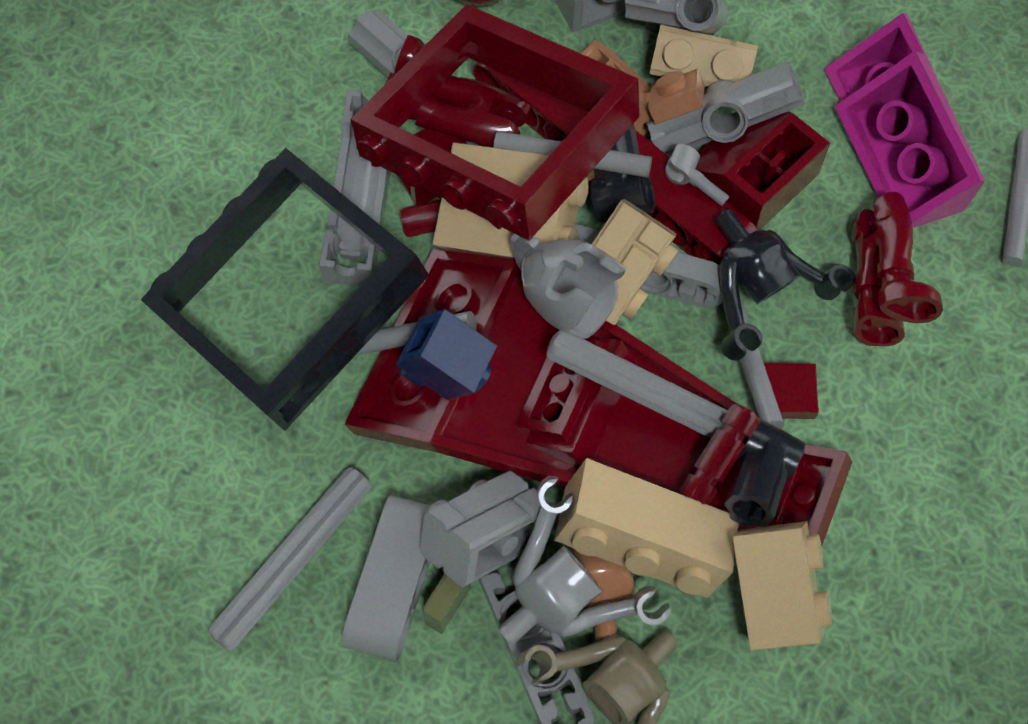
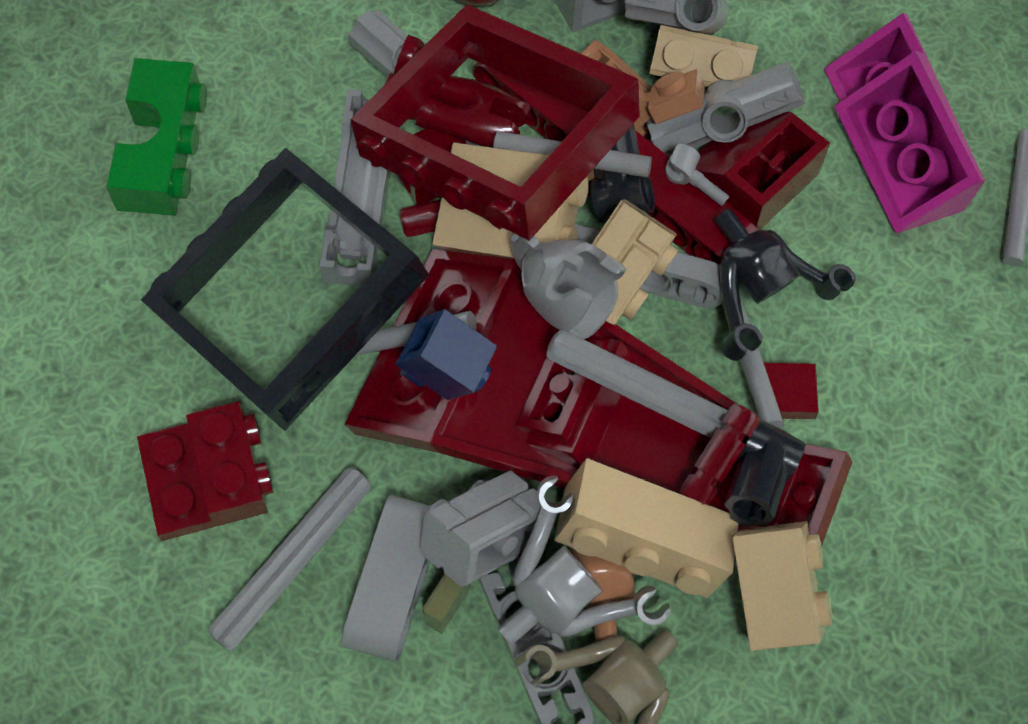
dark red piece [852,192,943,347] -> none
none -> green arch [106,58,207,216]
none -> dark red plate [137,401,274,541]

